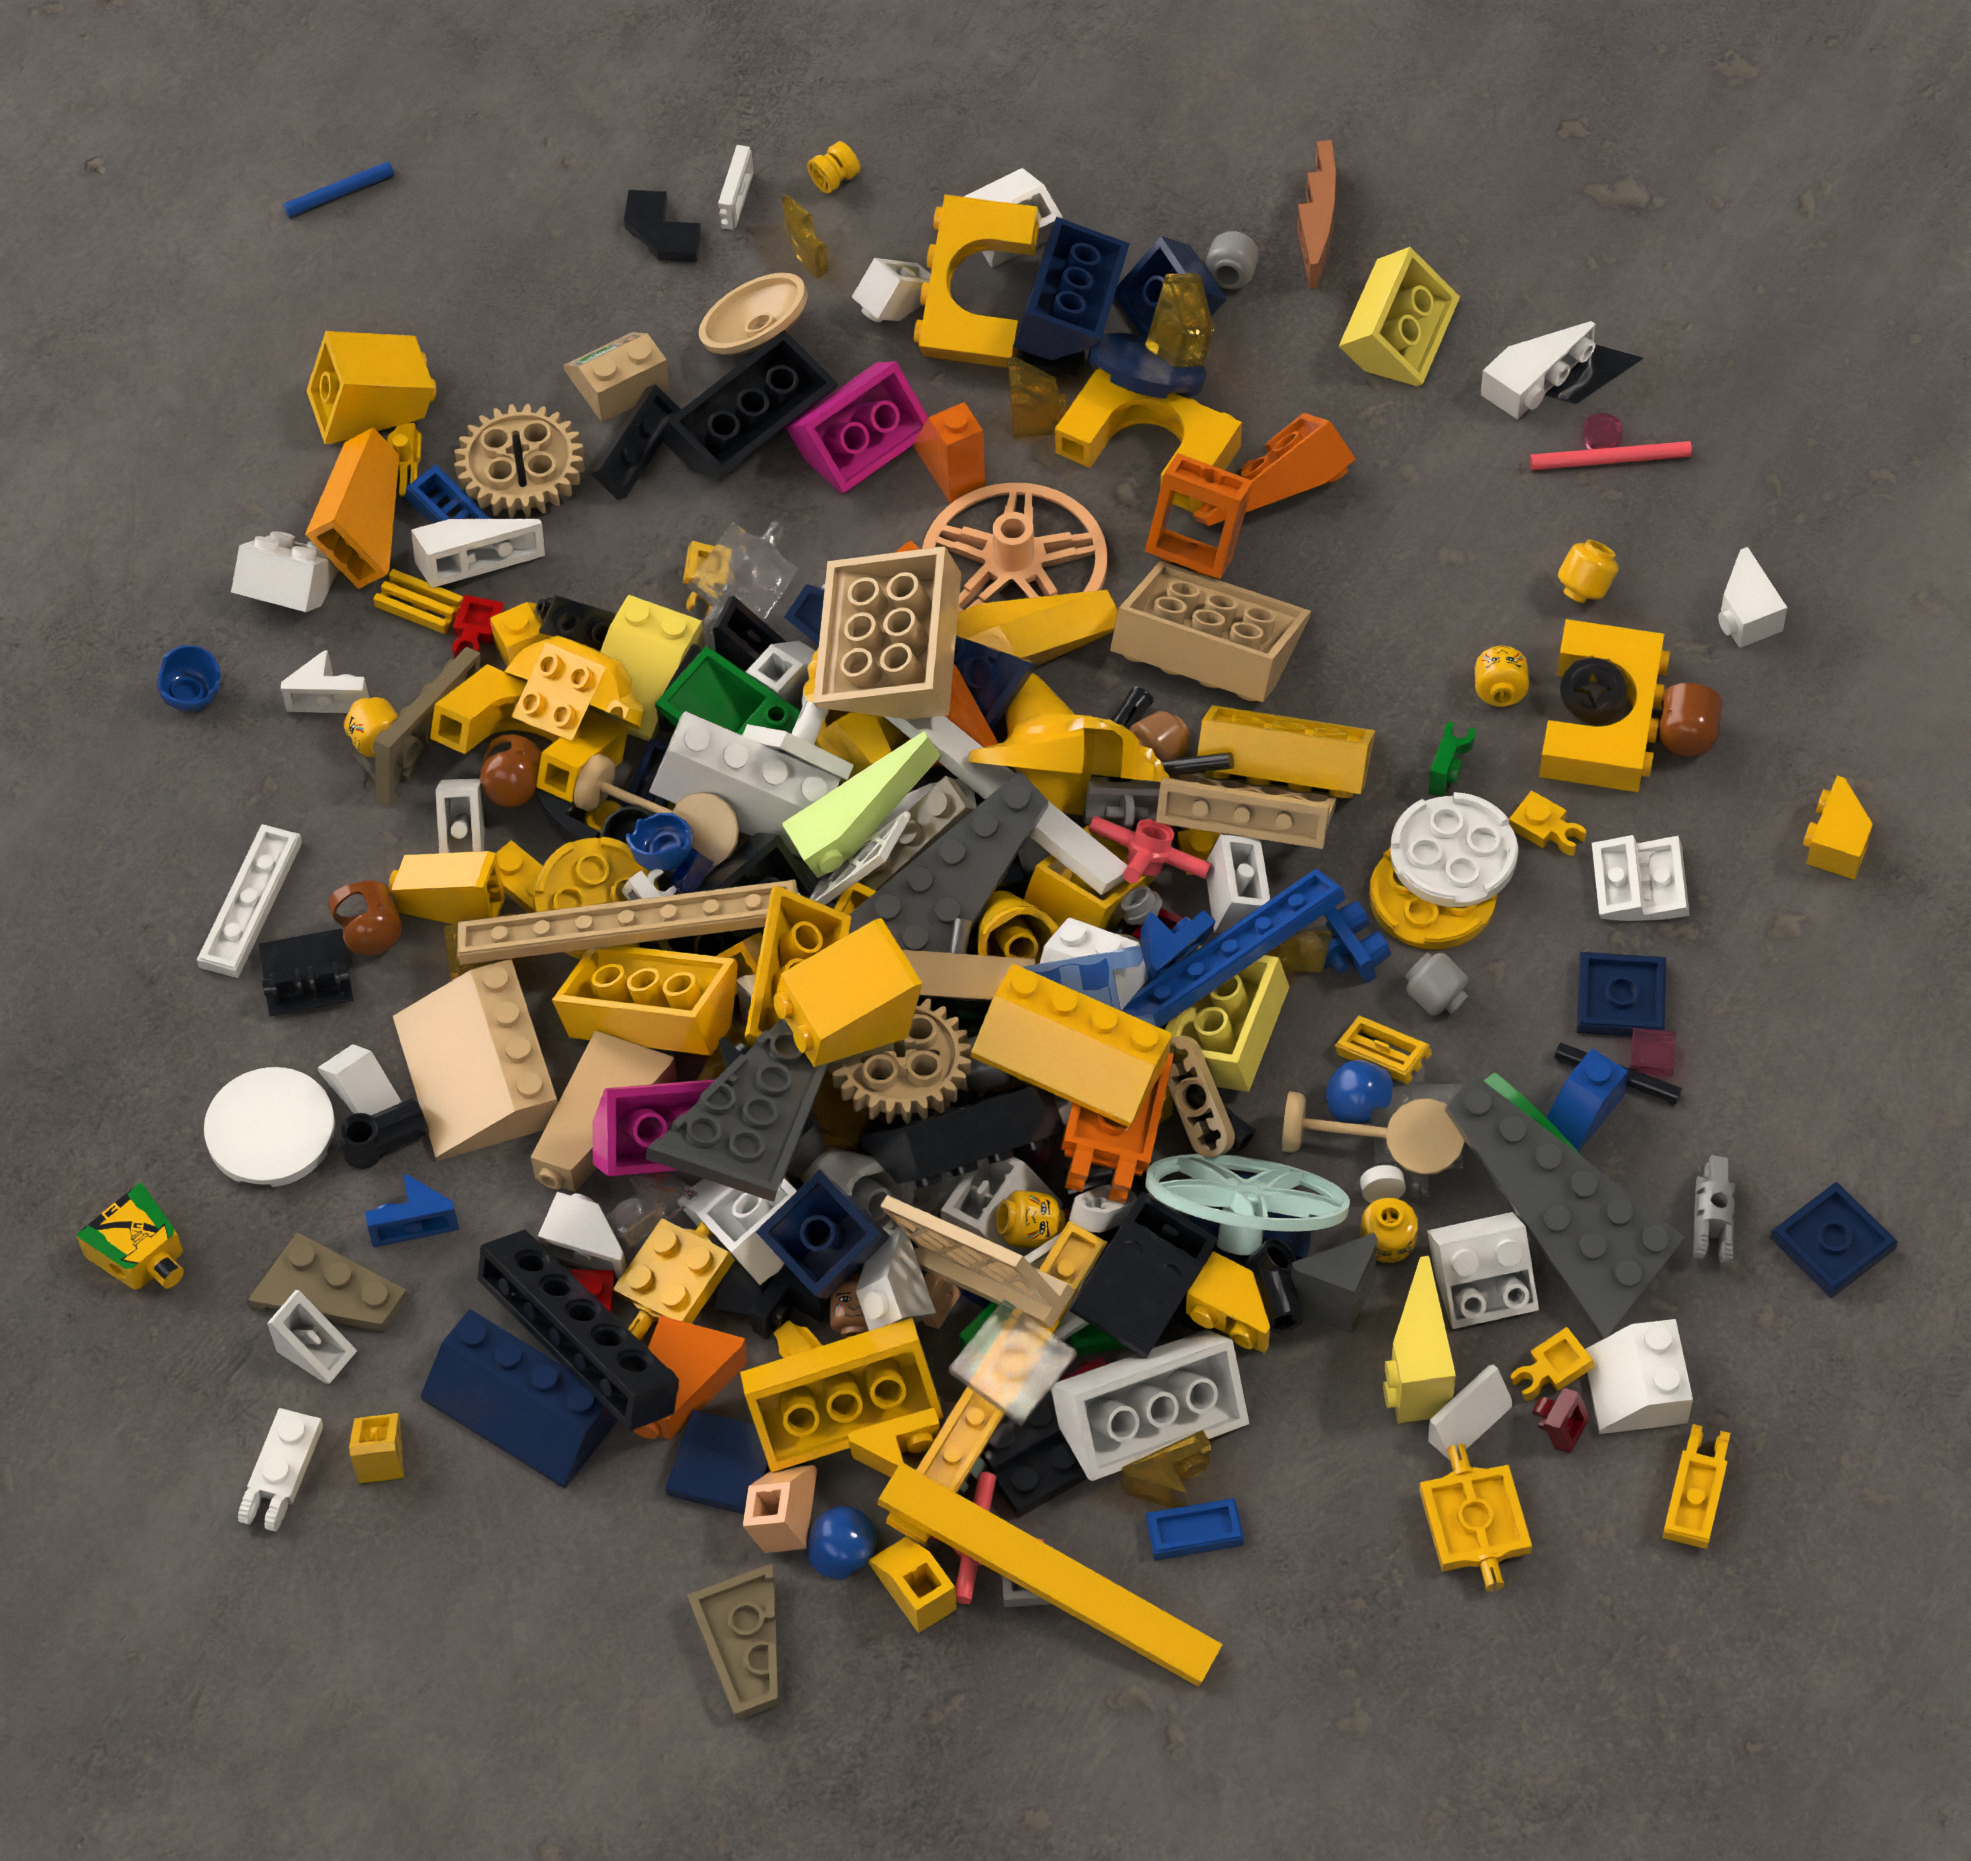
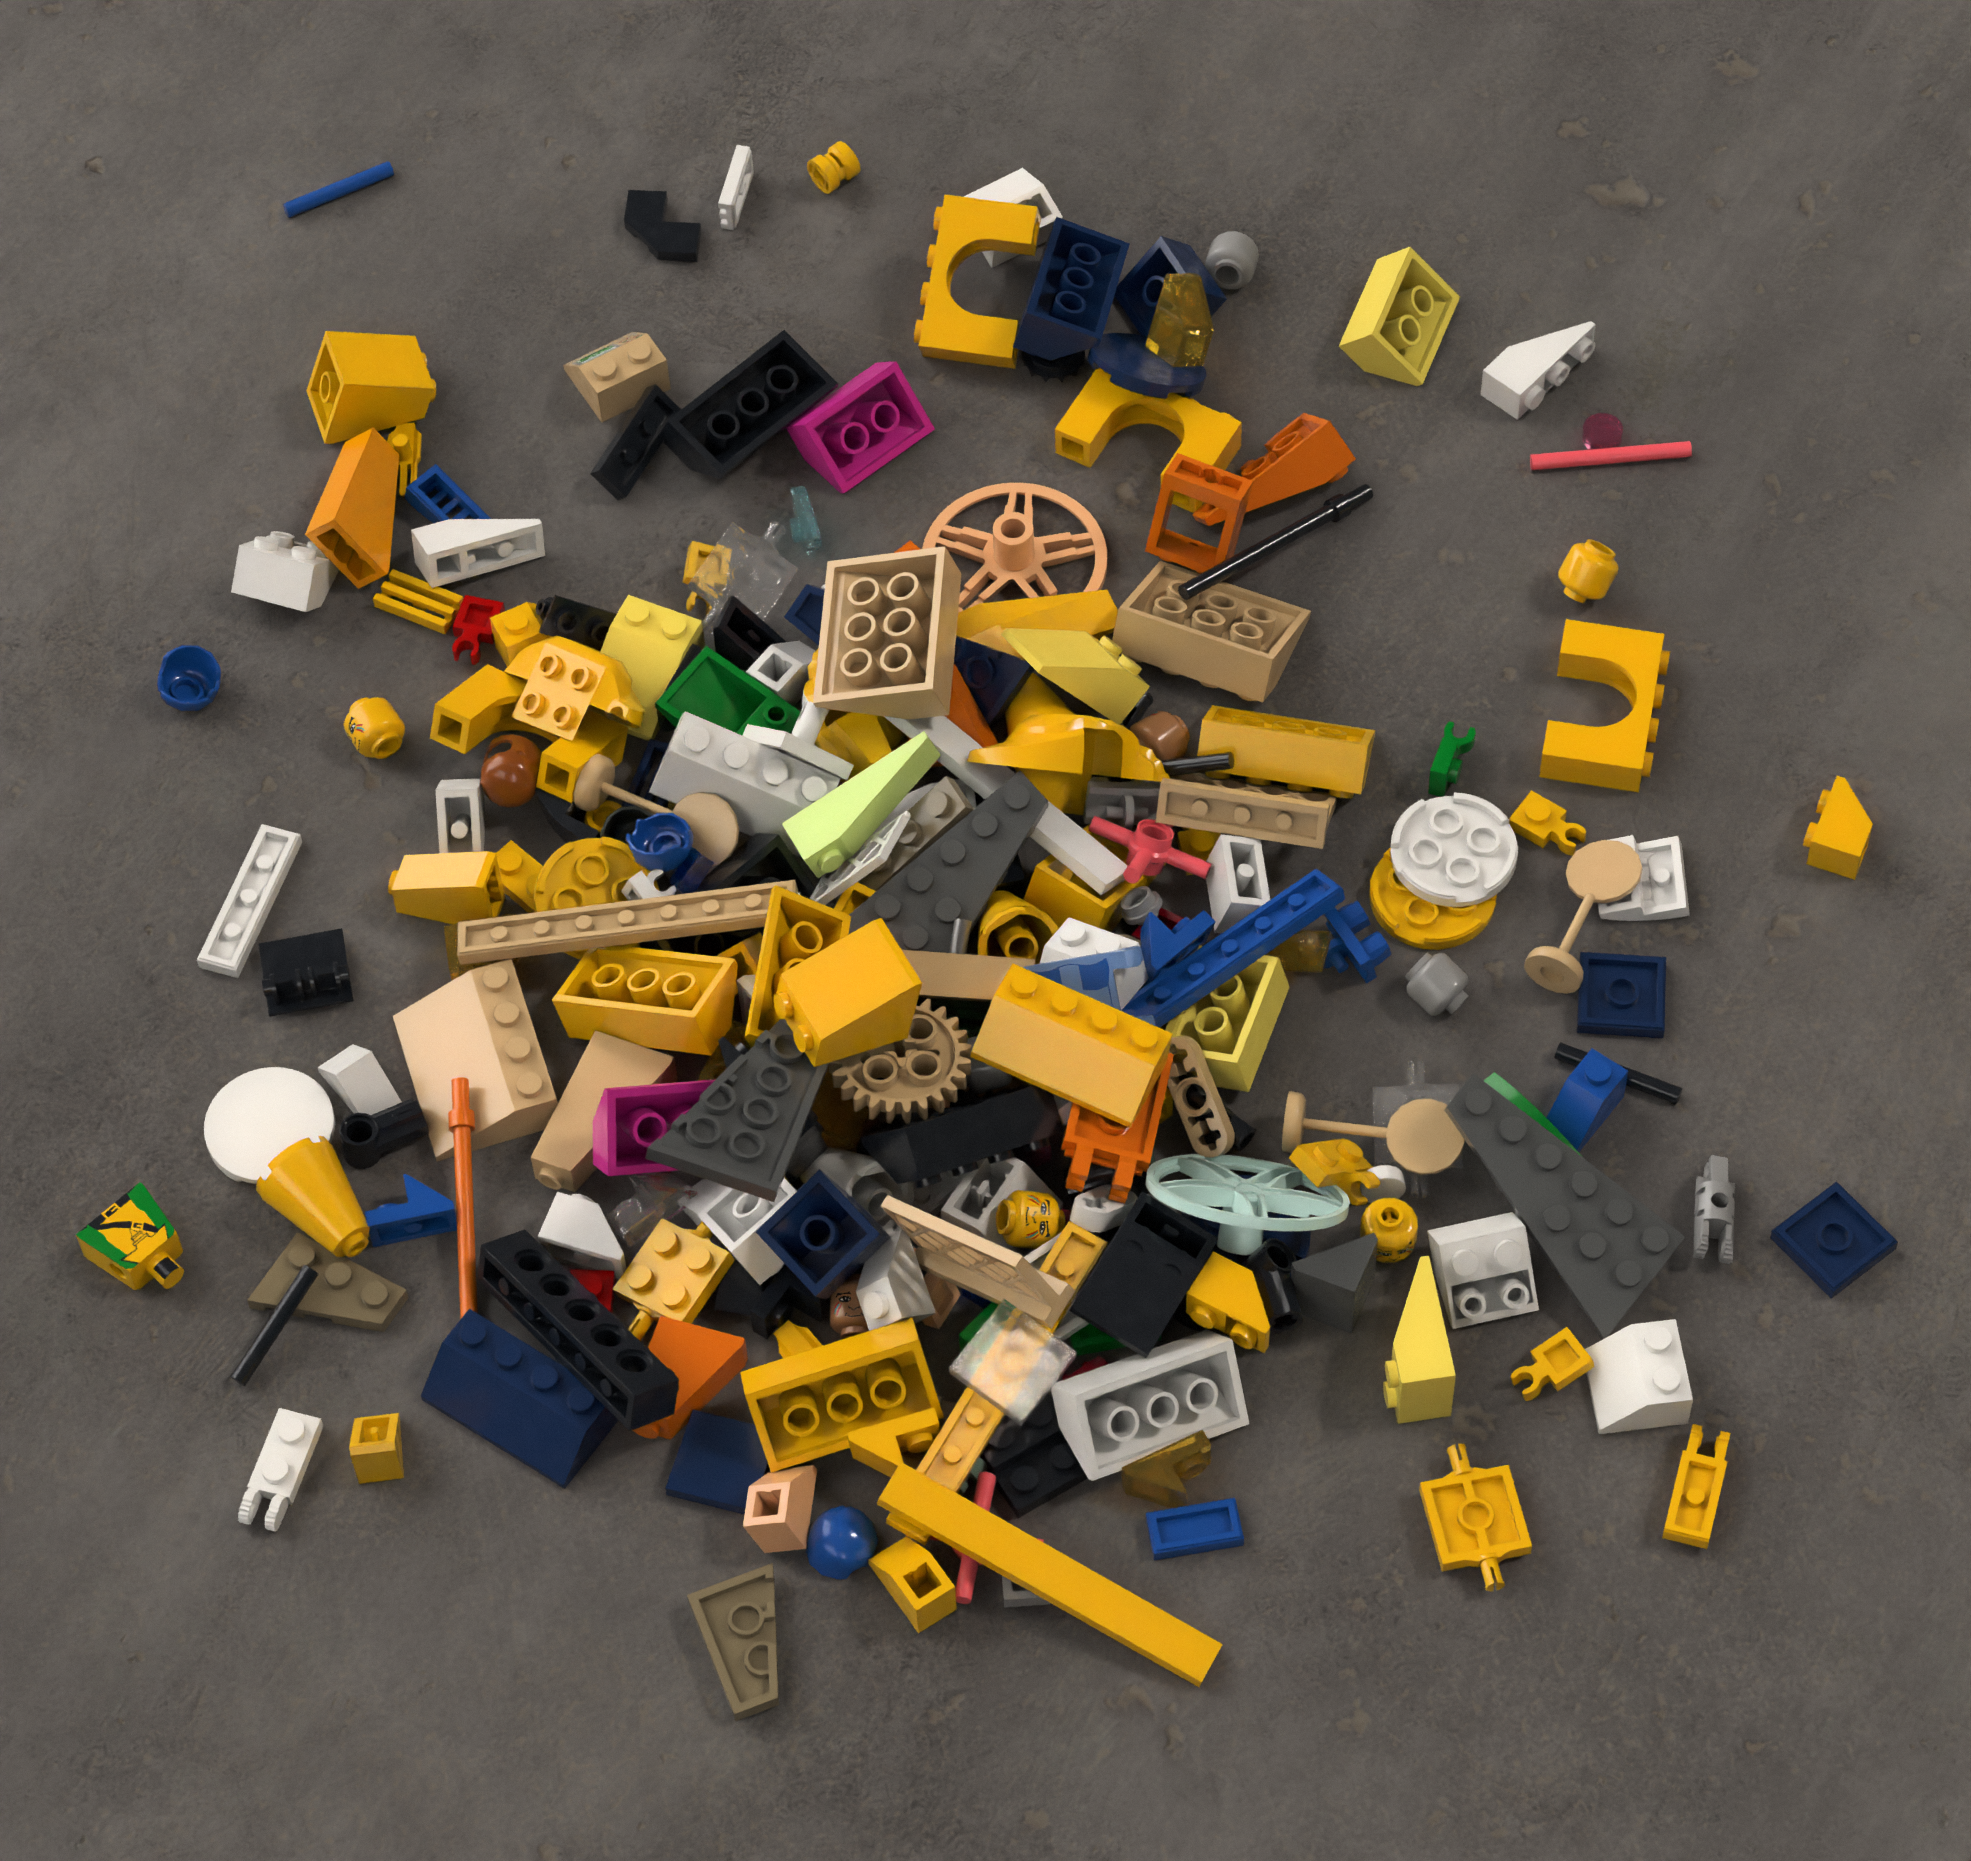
white slope [267,1290,357,1384] -> none
white slope [281,650,369,713] -> none
dark orange helmet [328,880,402,956] -> none
dark tan wing [373,647,480,808] -> none
tan gear [454,404,585,518] -> none
tan dish [699,273,808,356] -> none
clear yellow slope [781,194,829,279] -> none
white slope [852,258,931,323] -> none
orange slope [914,402,986,504] -> none
clear yellow slope [1007,357,1067,438] -> none
nougat slope [1297,140,1336,289] -> none
blue hair [1325,1060,1393,1124] -> none
yellow tile [1335,1015,1432,1084] -> none
white slope [1428,1364,1512,1460] -> none
yellow head [1474,645,1529,707] -> none
dark red tile [1532,1388,1590,1453] -> none
black sticker [1545,344,1644,404] -> none
black gear [1560,655,1628,722] -> none
clear pink tile [1629,1028,1676,1077] -> none
dark orange helmet [1658,683,1722,757] -> none
white slope [1718,547,1787,648] -> none
none -> black bar [230,1265,319,1386]
none -> yellow cone [256,1136,370,1258]
none -> orange bar [448,1077,478,1319]
none -> clear light blue plate [789,485,822,554]
none -> light yellow slope [1001,628,1150,724]
none -> black bar [1178,484,1373,600]
none -> yellow plate [1289,1138,1381,1206]
none -> tan piece [1524,840,1643,994]

